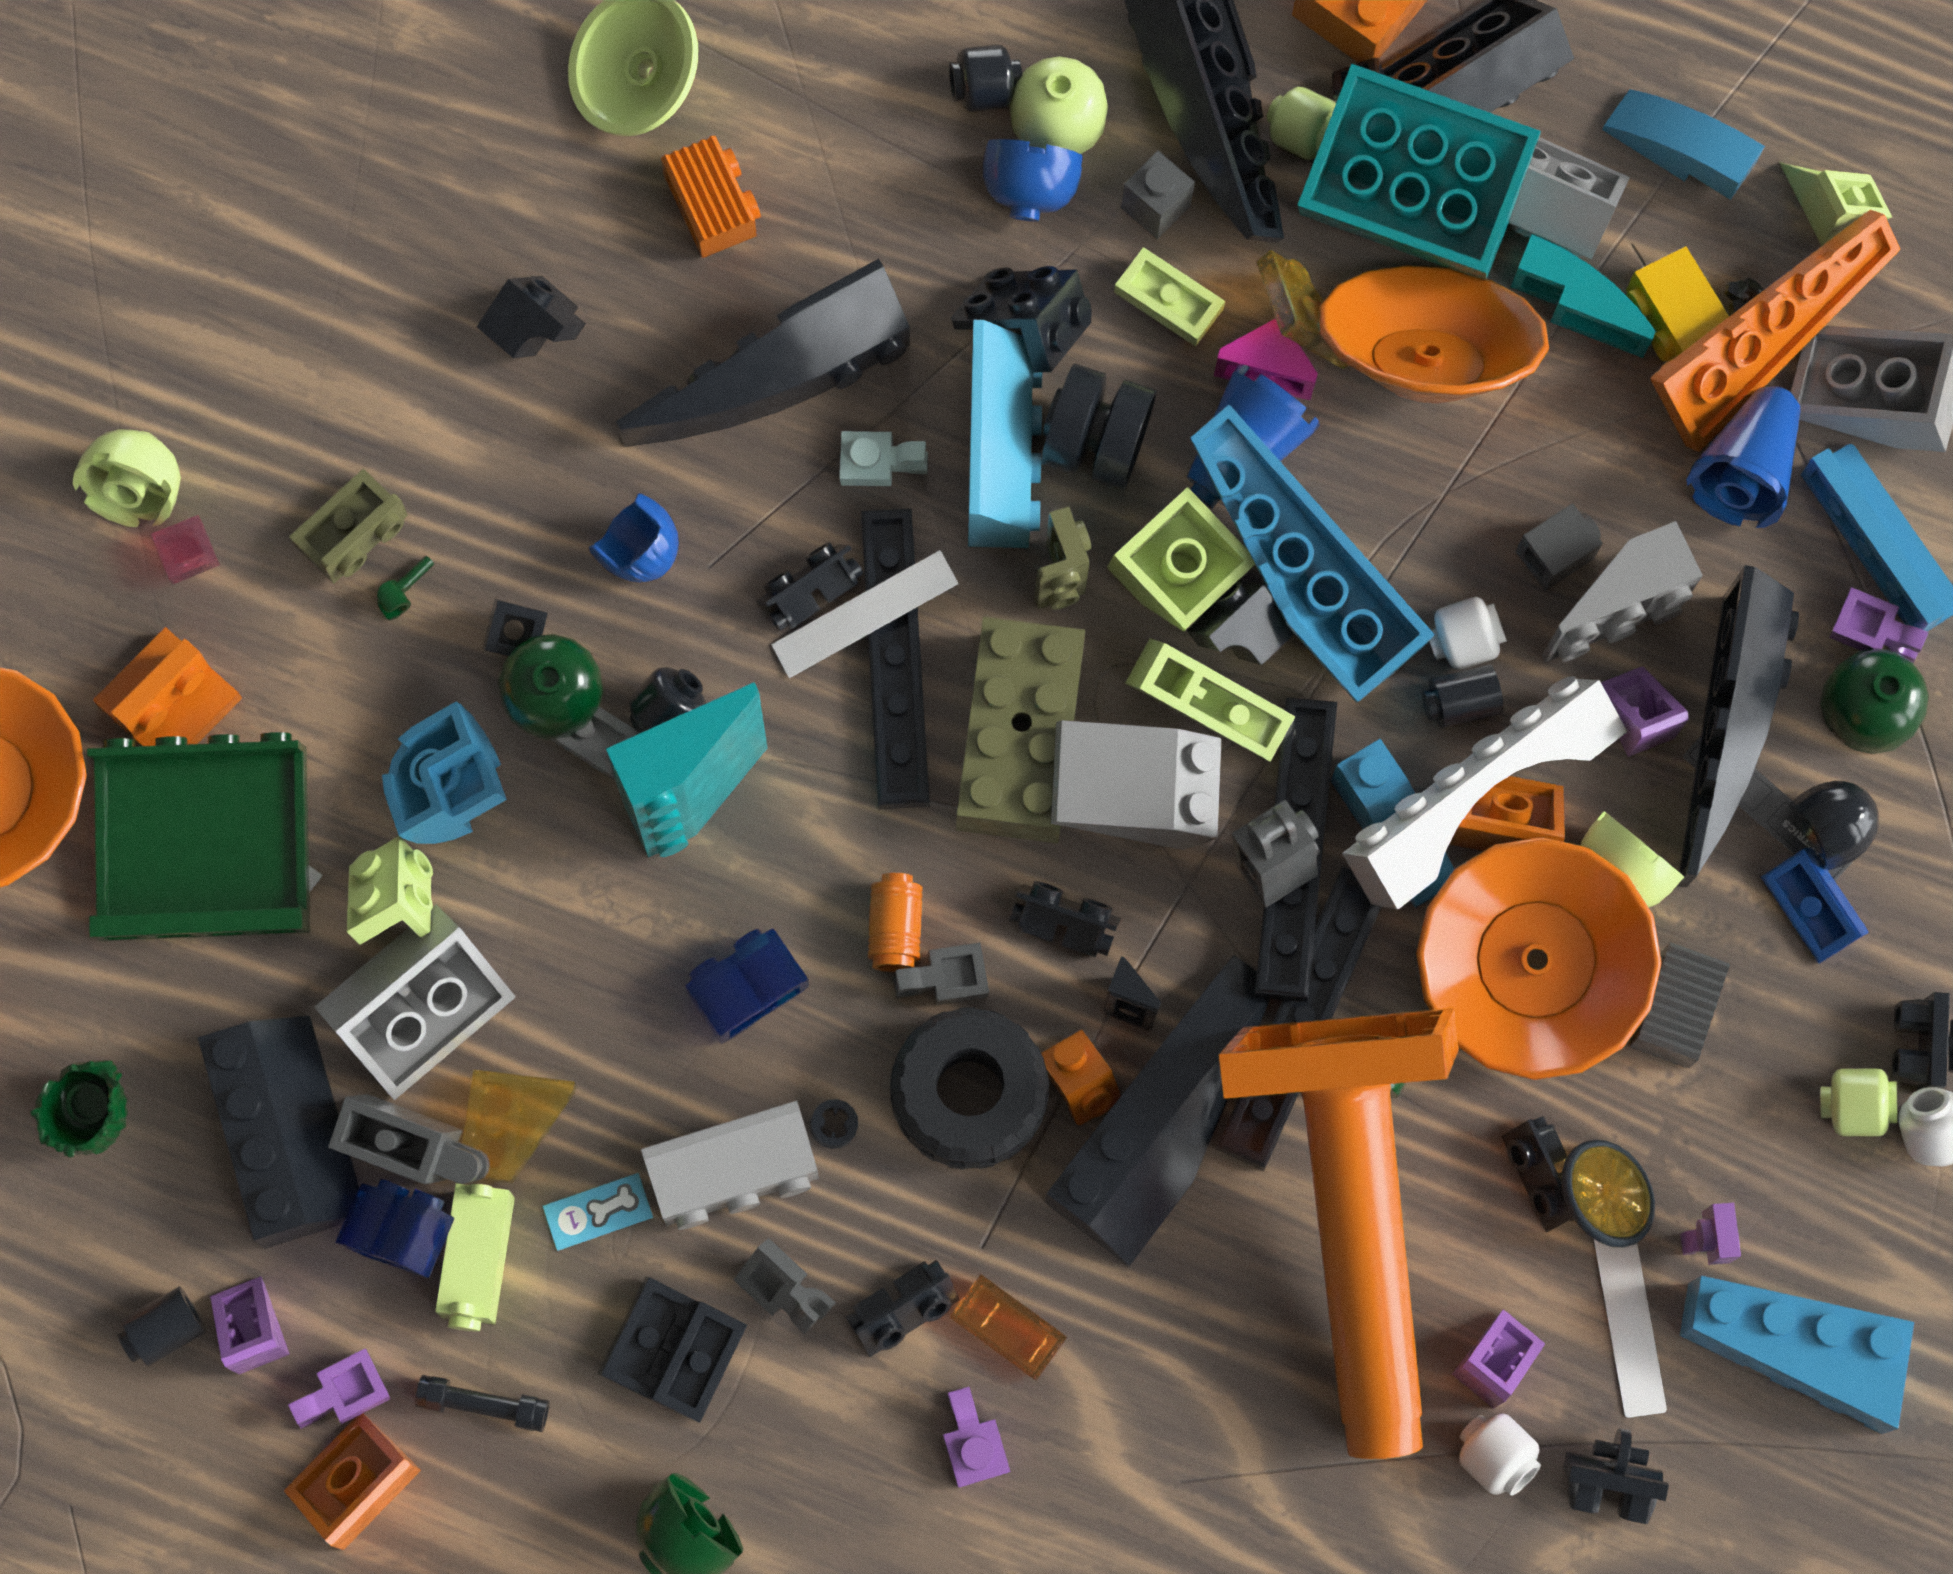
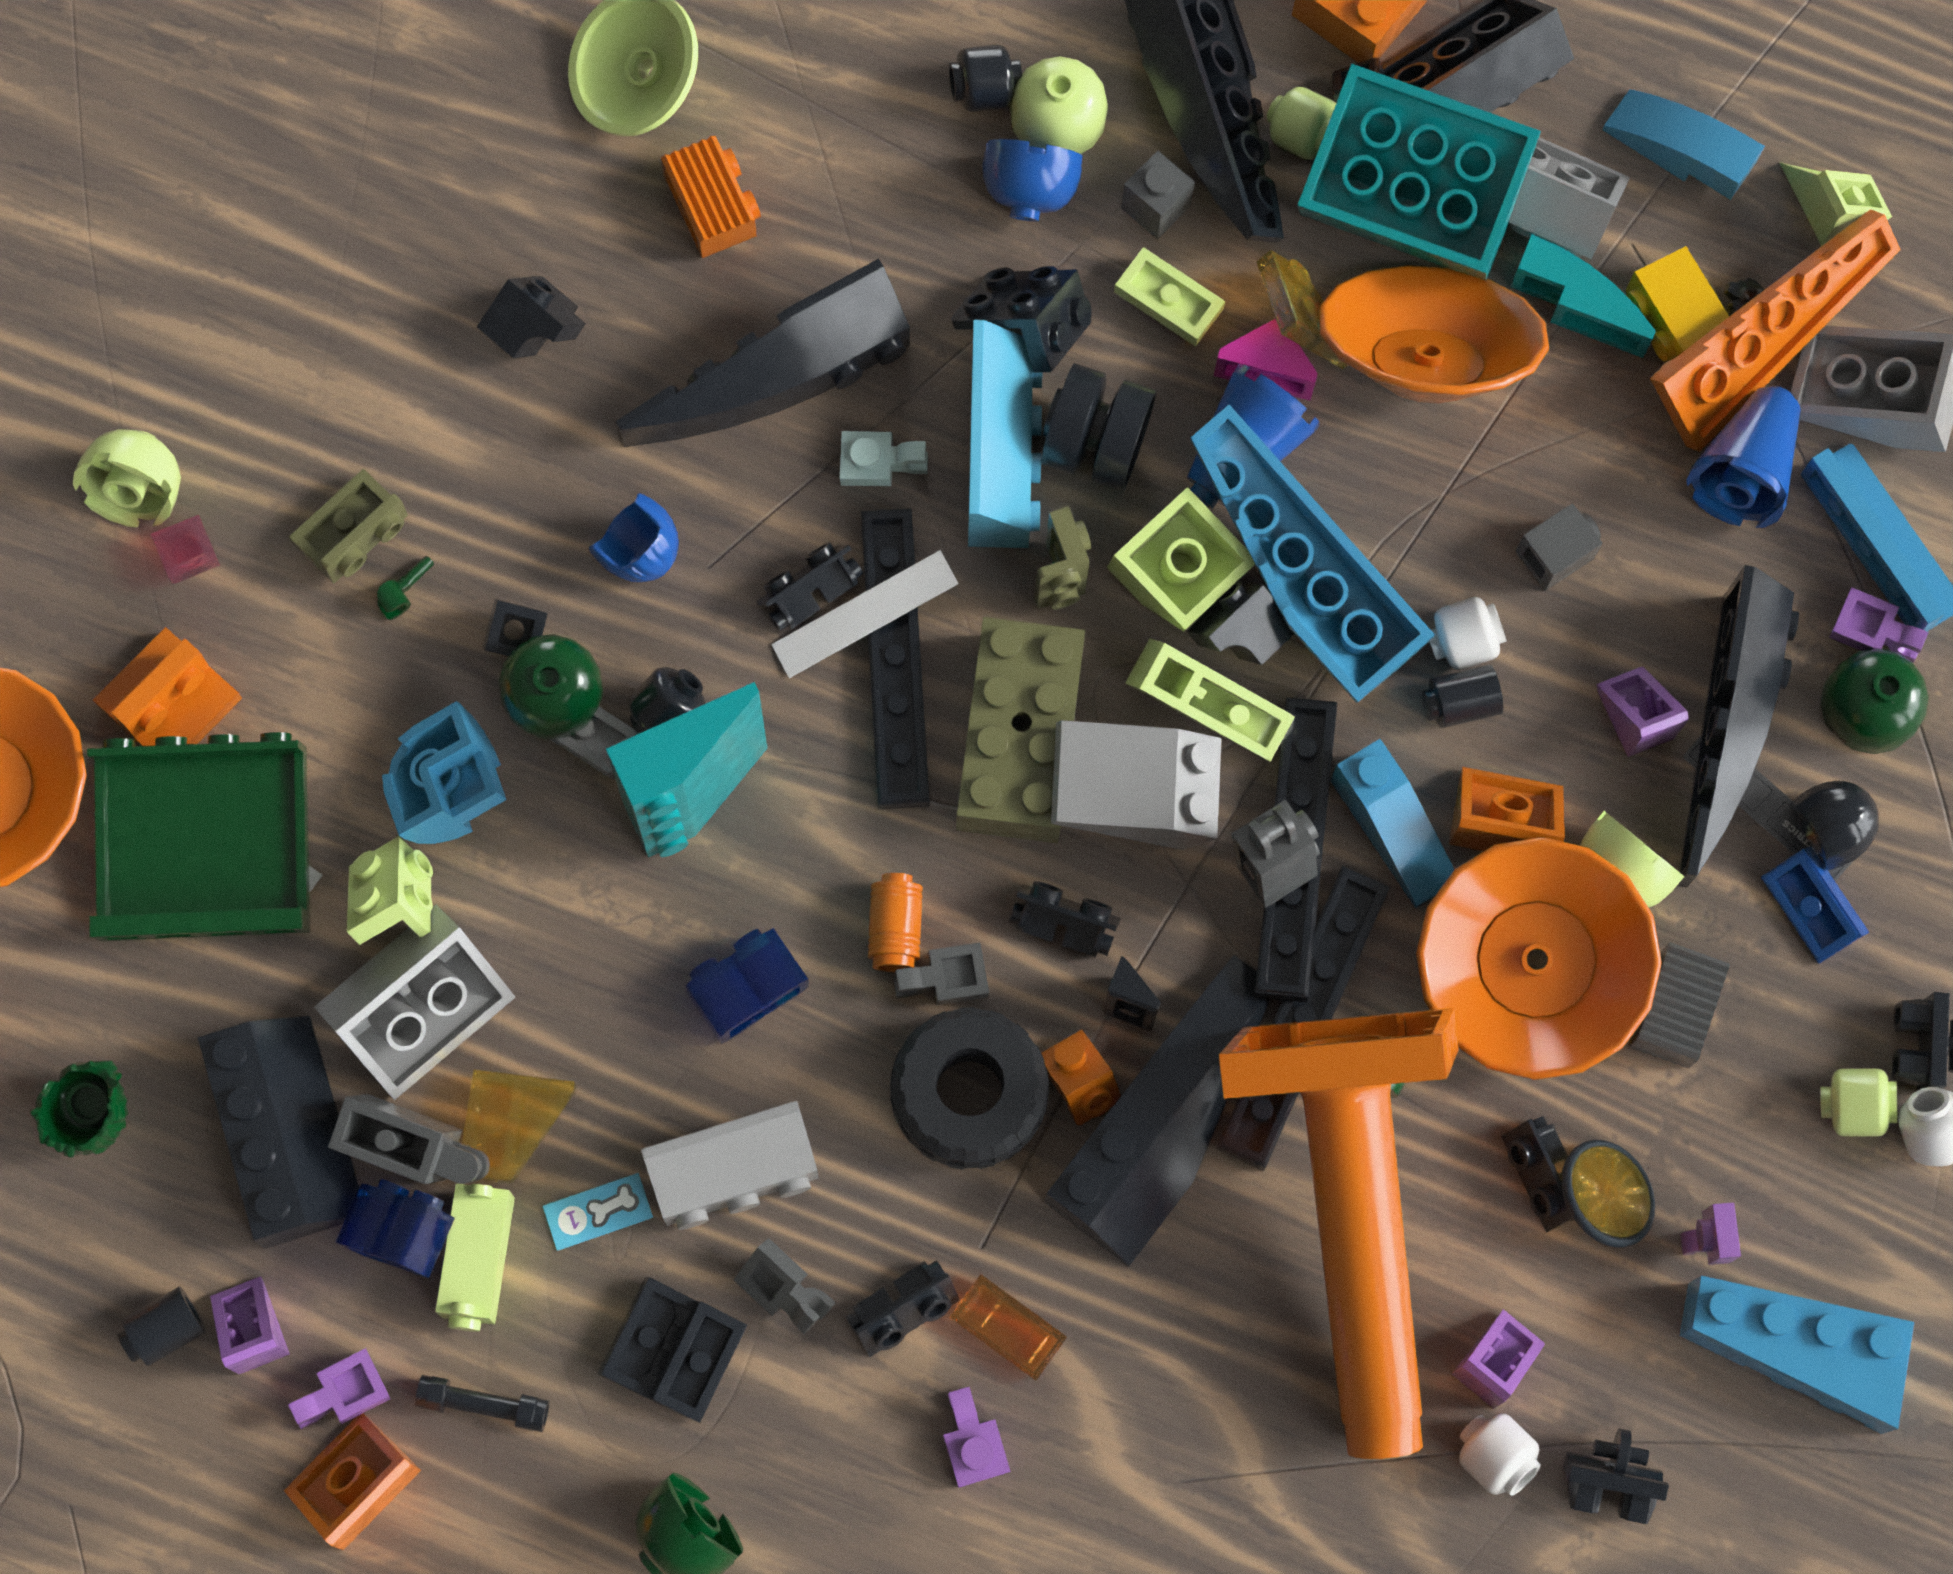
black bush [810,1099,858,1149] -> none
white arch [1342,676,1627,909] -> none
light grey slope [1542,521,1703,662] -> none
white sticker [1590,1212,1667,1418] -> none

